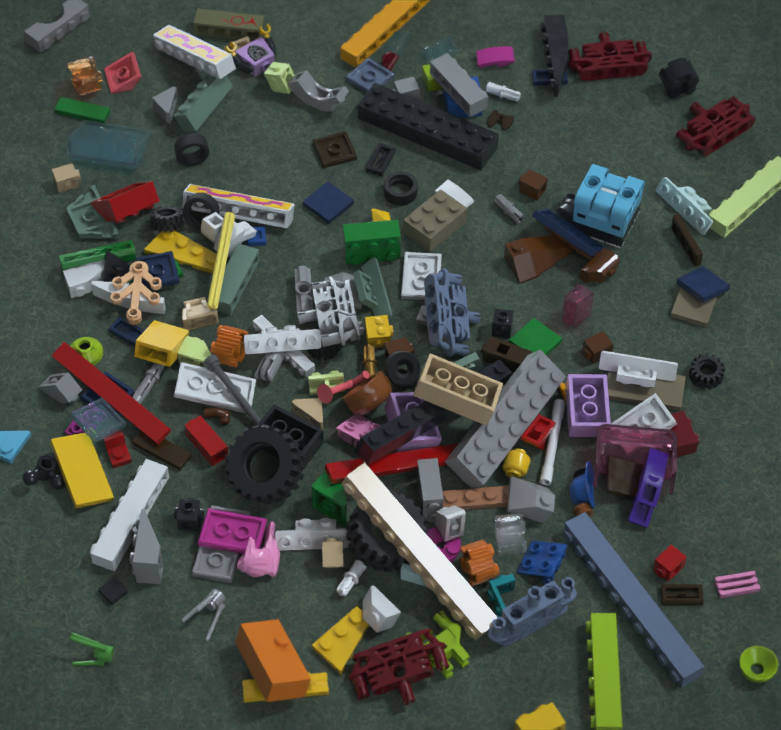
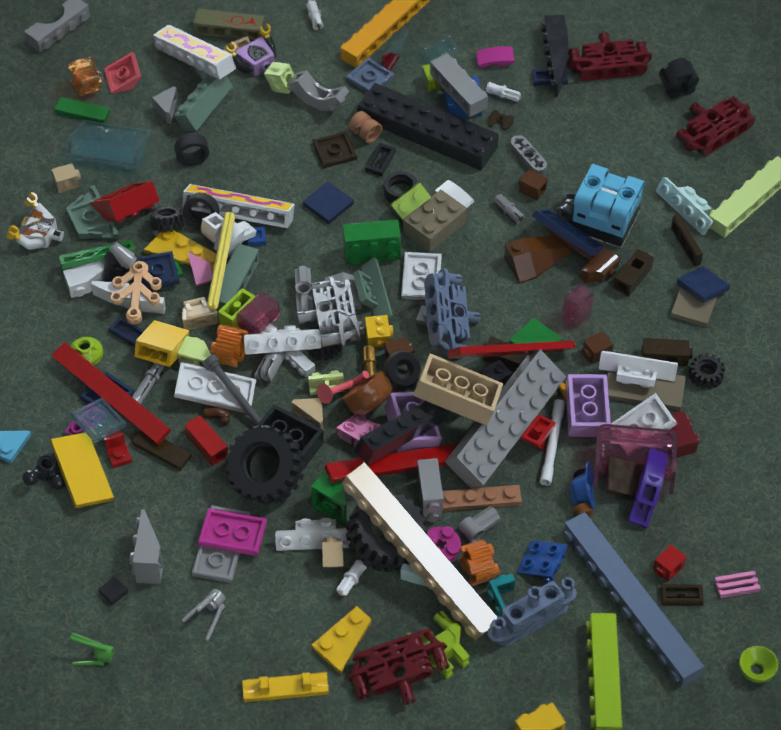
light grey slope [38,372,82,404] -> none
white brick [90,459,169,572] -> none
black brick [174,498,204,531] -> none
orange brick [235,619,311,702] -> none
bright pink hair [237,521,280,577] -> none
white slope [362,585,401,633] -> none
yellow slope [371,209,391,222] -> none
light grey brick [392,77,420,100] -> none
white slope [435,505,466,542] -> none
black brick [492,308,514,339] -> none
clear brick [494,513,527,556] -> none
yellow head [503,448,531,479] -> none
light grey slope [507,476,555,523] -> none
none -> torso [7,193,64,250]
none -> light grey cone [109,242,137,269]
none -> bright pink tile [188,253,213,287]
none -> lime brick [218,288,258,329]
none -> clear pink brick [237,291,280,334]
none -> white axle [306,0,323,30]
none -> nougat wheel [349,111,382,144]
none -> lime brick [389,183,431,220]
none -> red tile [447,340,576,359]
none -> light grey piece [458,506,500,543]
none -> light grey beam [511,135,547,175]
none -> dark brown brick [613,249,654,296]
none -> dark brown brick [642,338,693,366]

